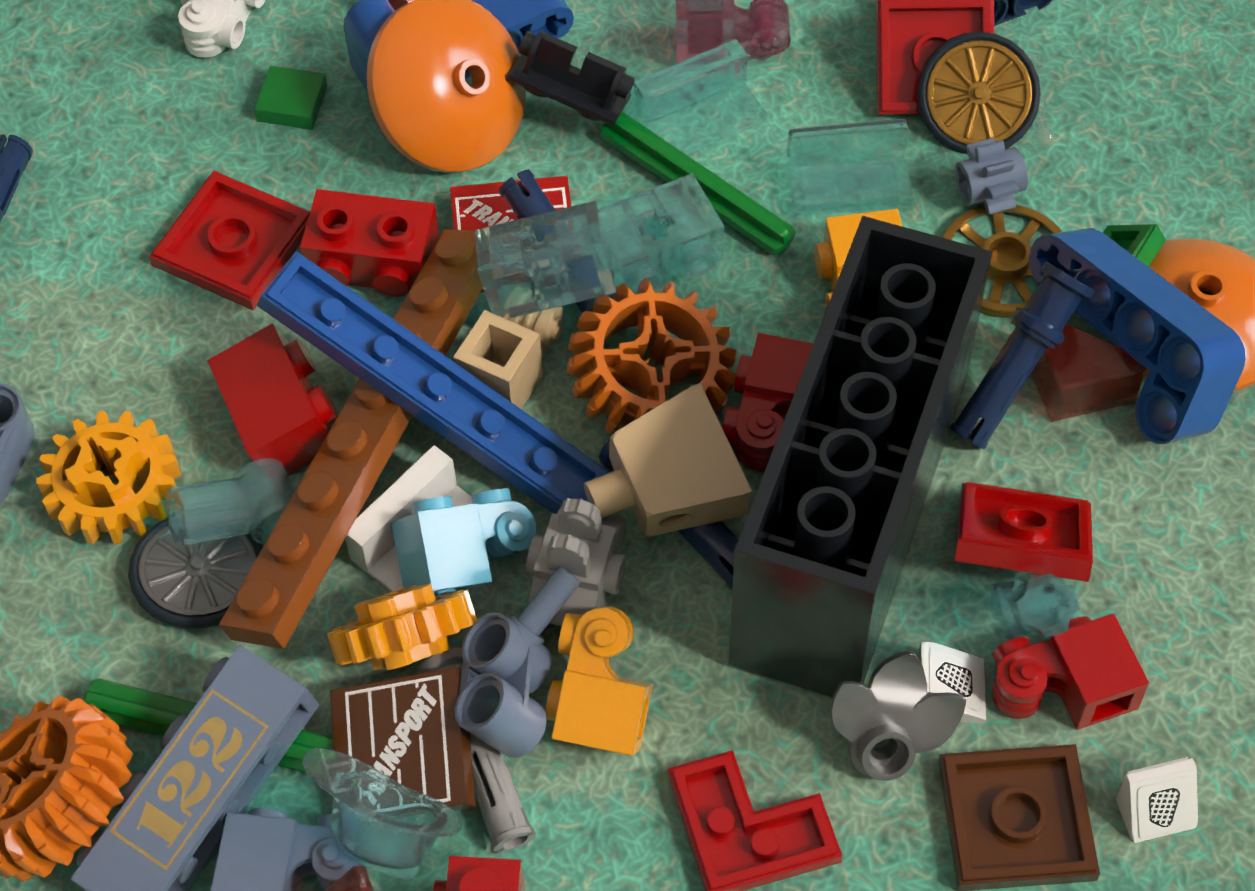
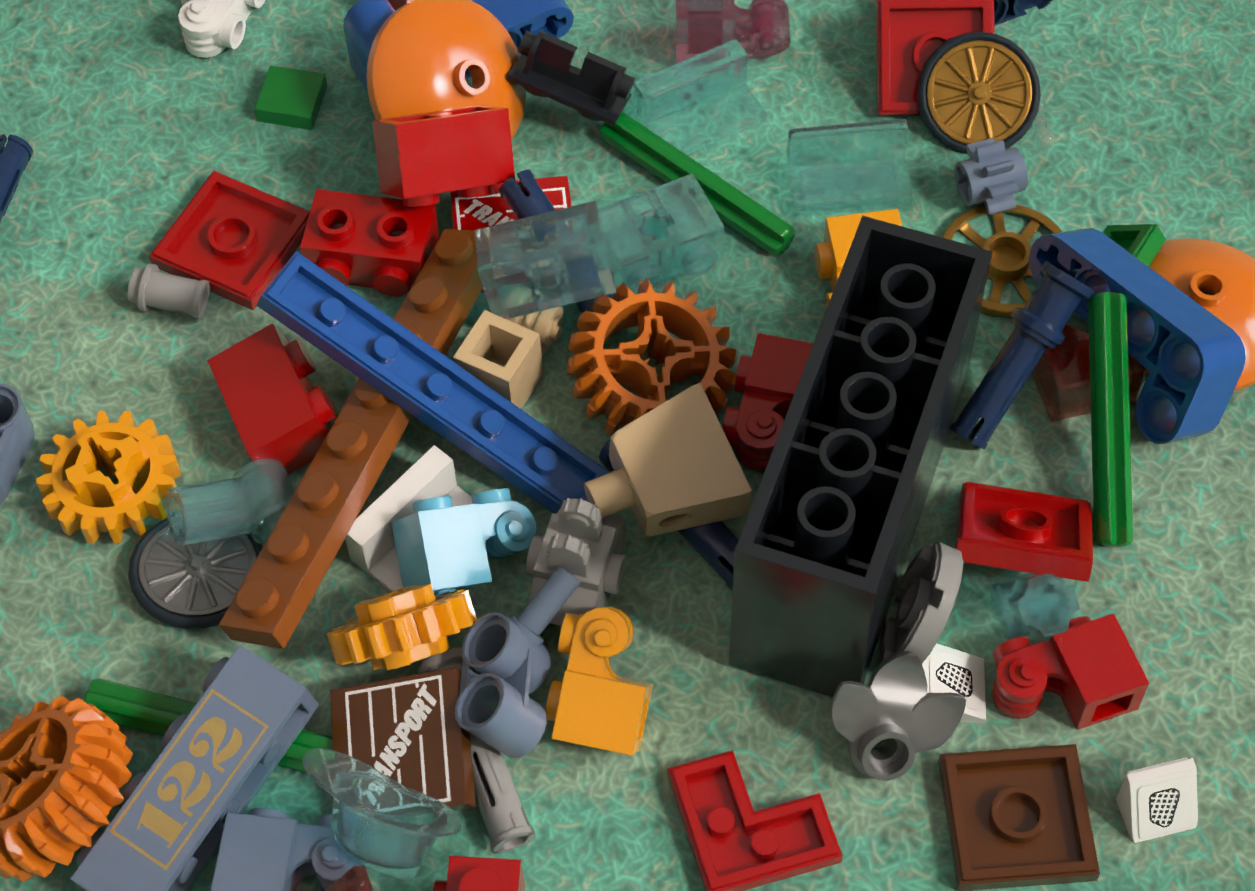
none -> light grey pin [127,264,210,319]
none -> red brick [372,104,515,207]
none -> light grey tile [879,541,963,664]
none -> green axle [1088,292,1133,547]

